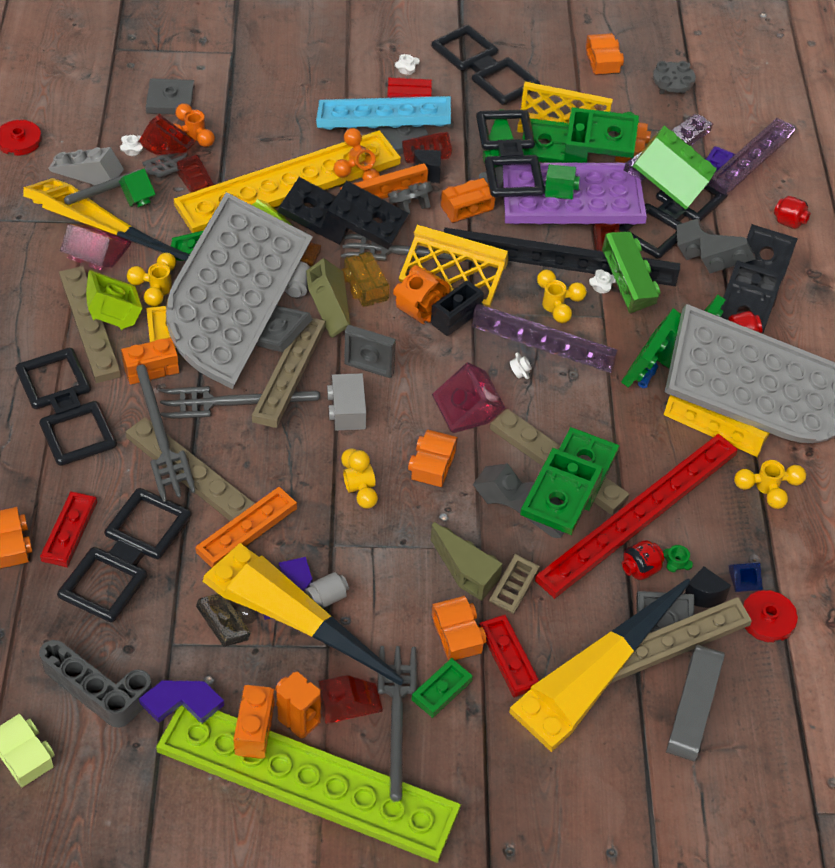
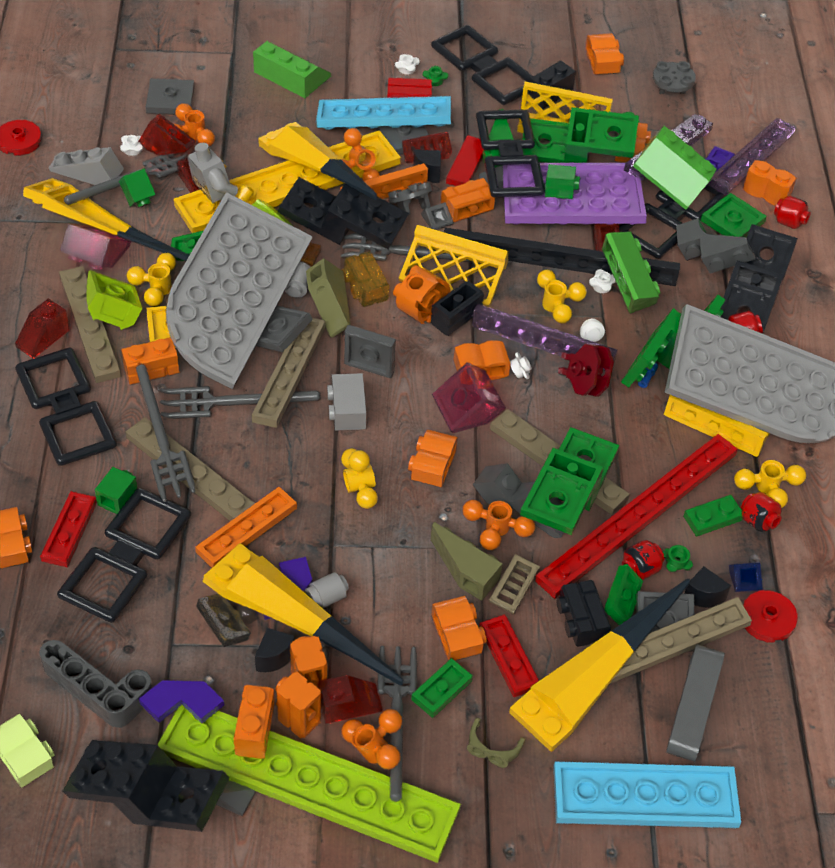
none -> clear red slope [15,298,70,359]
none -> black bracket [62,740,230,832]
none -> green brick [95,467,137,514]
none -> light grey torso [188,143,253,203]
none -> dark grey slope [216,780,256,816]
none -> bright green slope [253,41,331,98]
none -> black brick [255,628,295,672]
none -> yellow plate [258,122,377,200]
none -> orange brick [290,636,327,696]
none -> orange piece [341,709,403,769]
none -> dark grey slope [421,202,454,230]
none -> green plate [423,66,448,86]
none -> red tile [446,135,484,186]
none -> orange brick [453,340,511,383]
none -> orange piece [462,500,535,550]
none -> olive cap [467,717,526,768]
none -> black brick [528,60,576,109]
none -> medium azure plate [553,762,741,828]
none -> black brick [556,580,611,647]
none -> dark red hinge [558,344,614,397]
none -> white plate [580,319,605,342]
none -> green plate [604,564,643,625]
none -> green plate [683,495,743,537]
none -> green plate [701,193,767,238]
none -> red head [741,492,782,532]
none -> orange brick [743,160,796,206]

